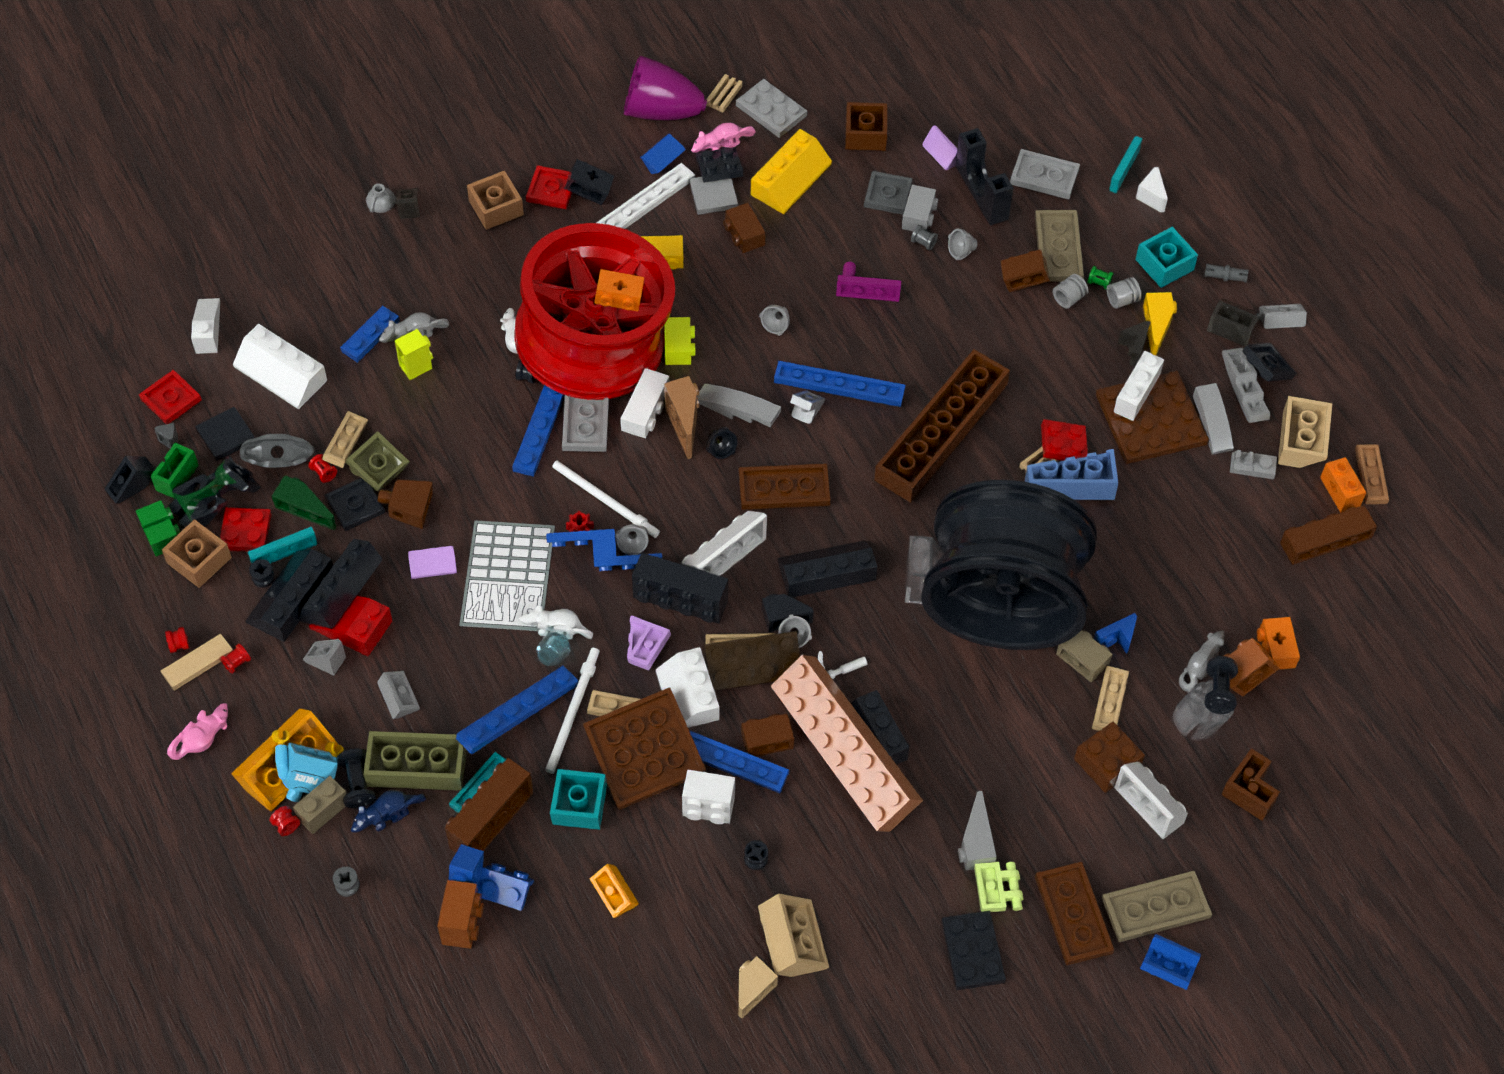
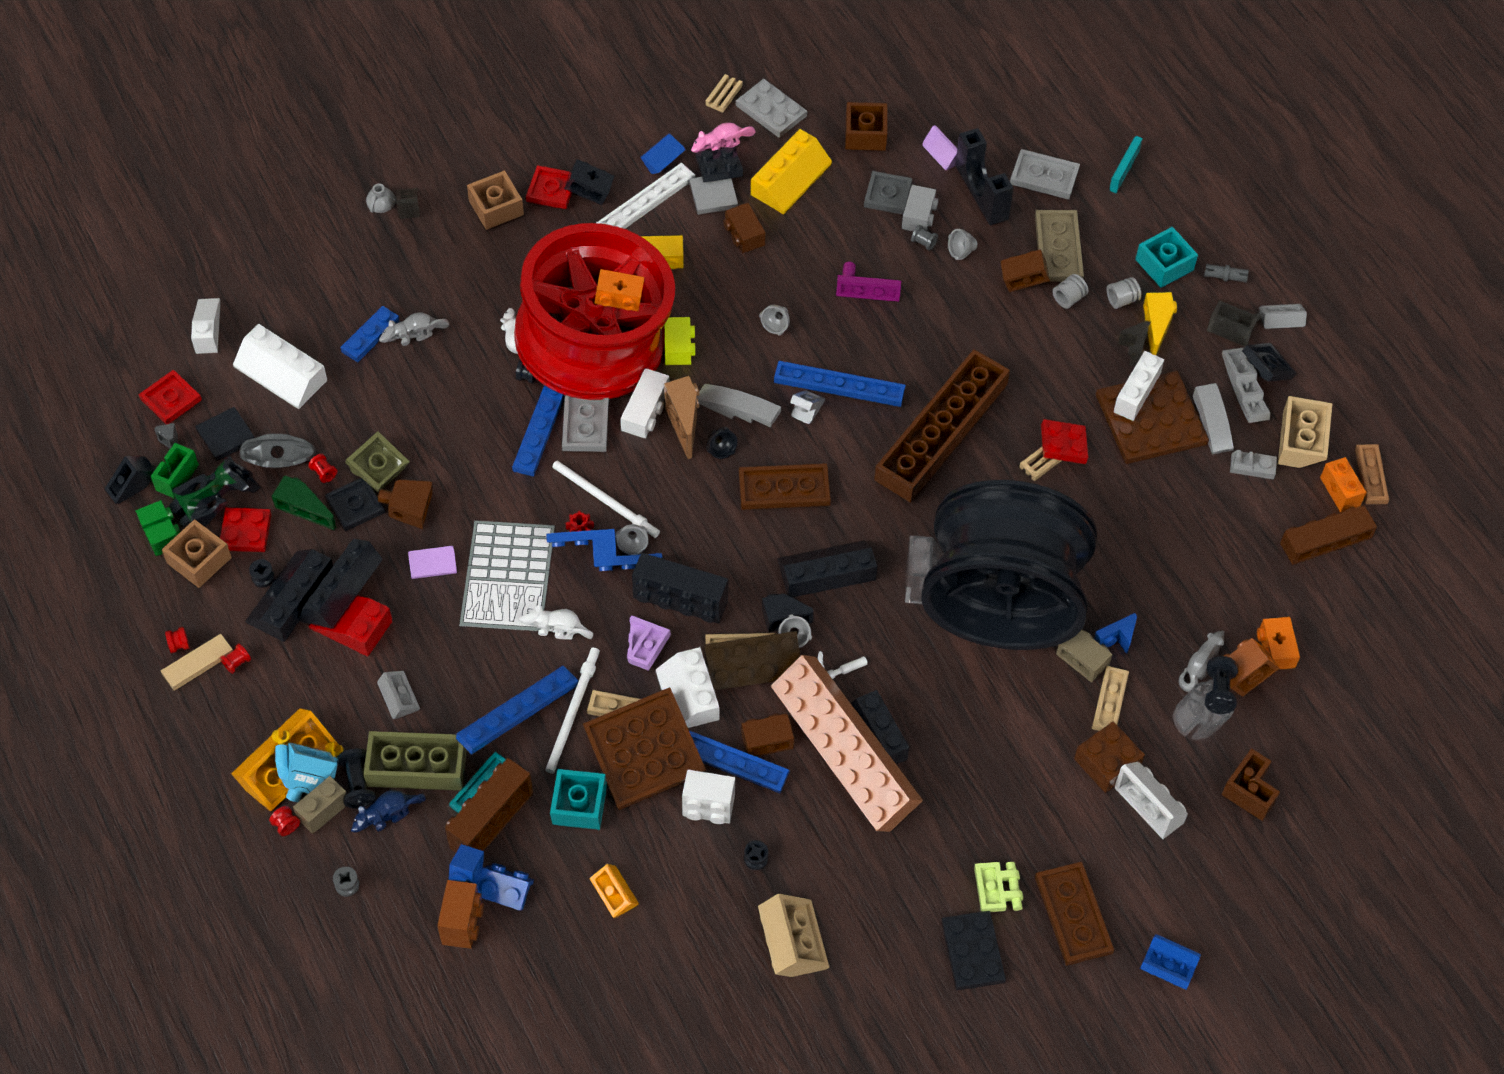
bright pink animal [167,703,228,760] -> none
teal tile [248,527,318,564] -> none
light grey slope [303,639,346,675] -> none
tan tile [322,411,368,468] -> none
neon yellow brick [395,329,433,380] -> none
clear light blue head [536,632,571,666] -> none
magenta cylinder [624,55,707,121] -> none
white slope [681,511,767,576] -> none
tan slope [738,956,778,1018] -> none
light grey slope [958,791,996,870] -> none
medium blue wedge [1024,449,1118,500] -> none
green bush [1087,266,1114,290] -> none
dark tan plate [1102,871,1212,943] -> none
white slope [1136,167,1168,212] -> none

